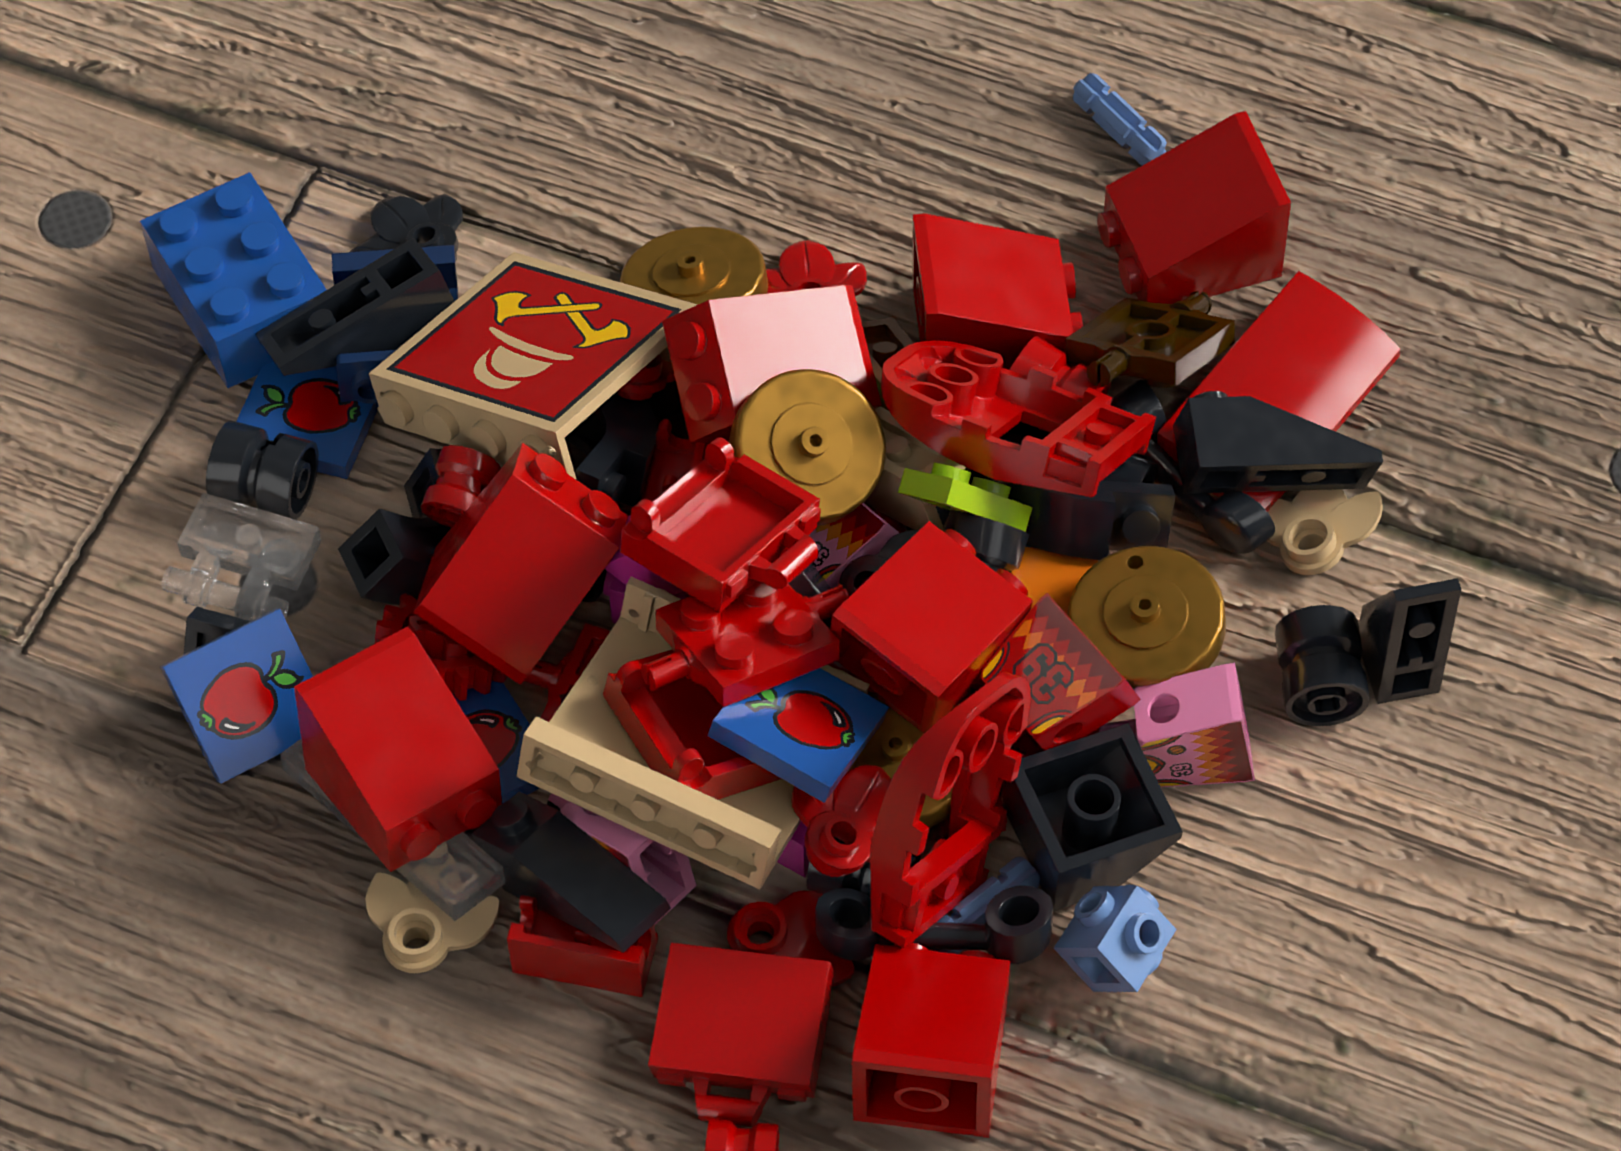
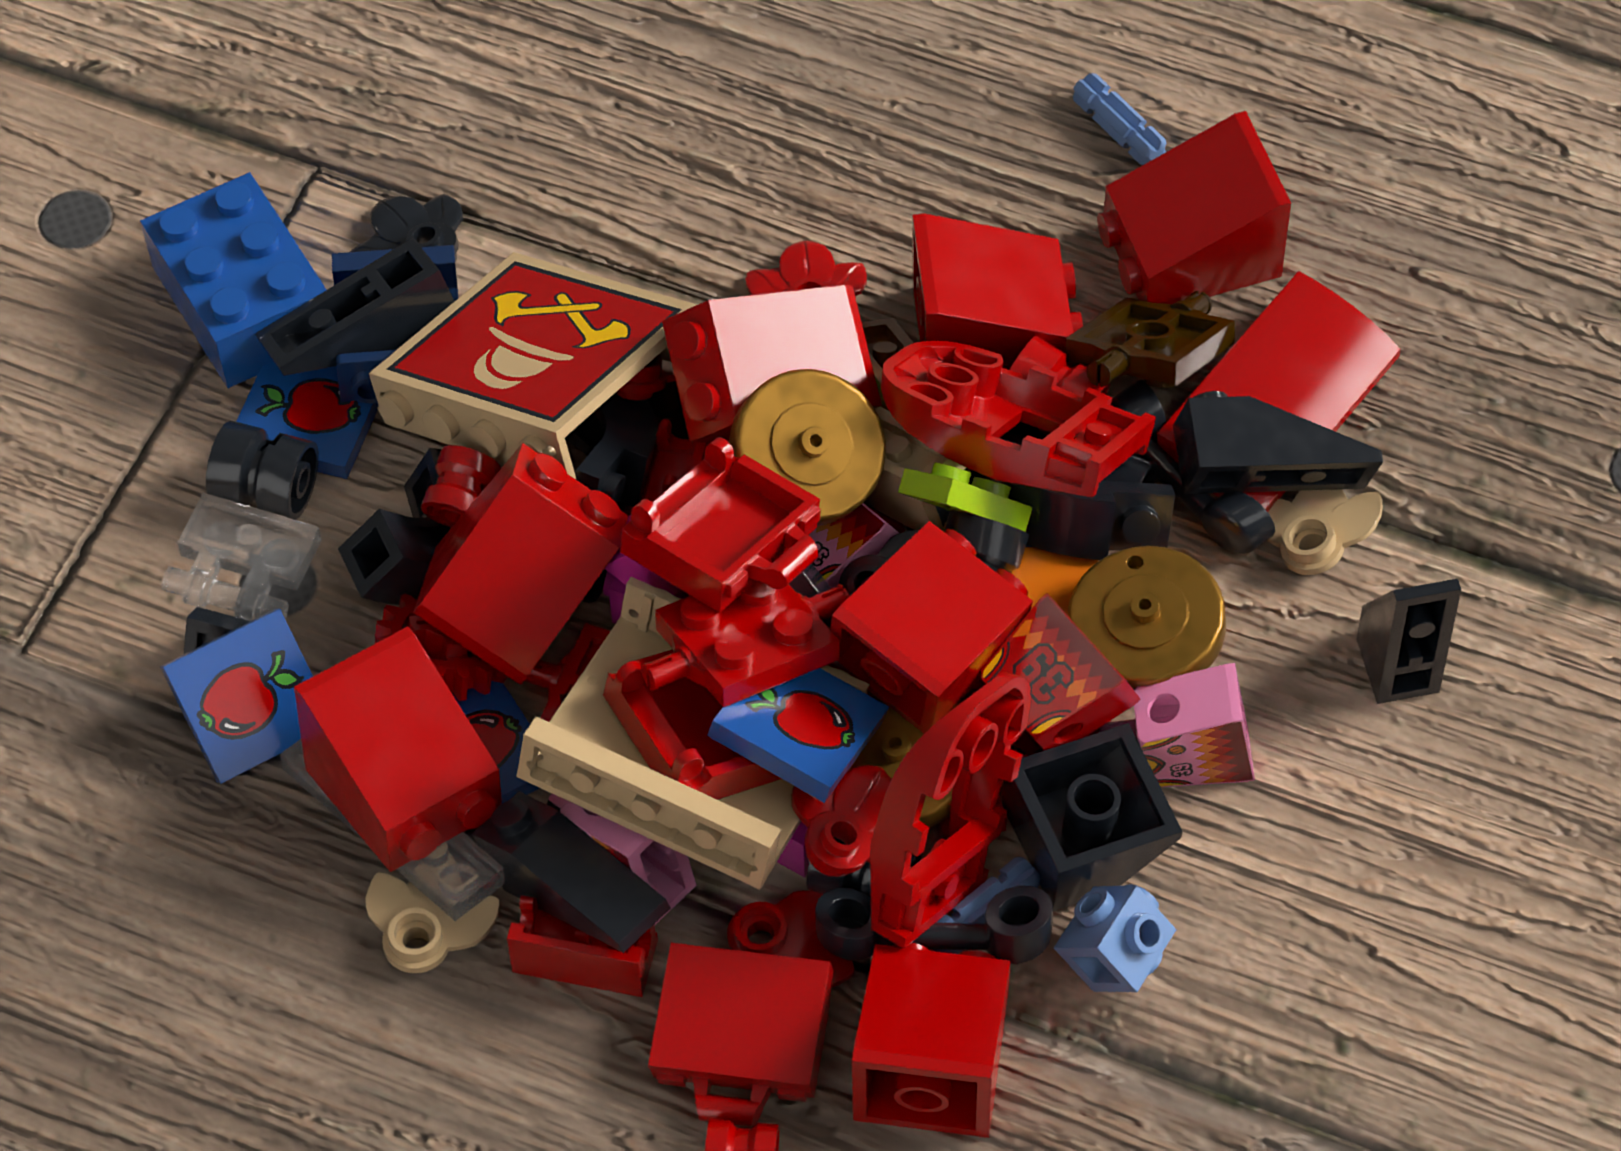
pearl gold wheel [620,227,768,305] -> none
black wheel [1275,605,1370,726] -> none

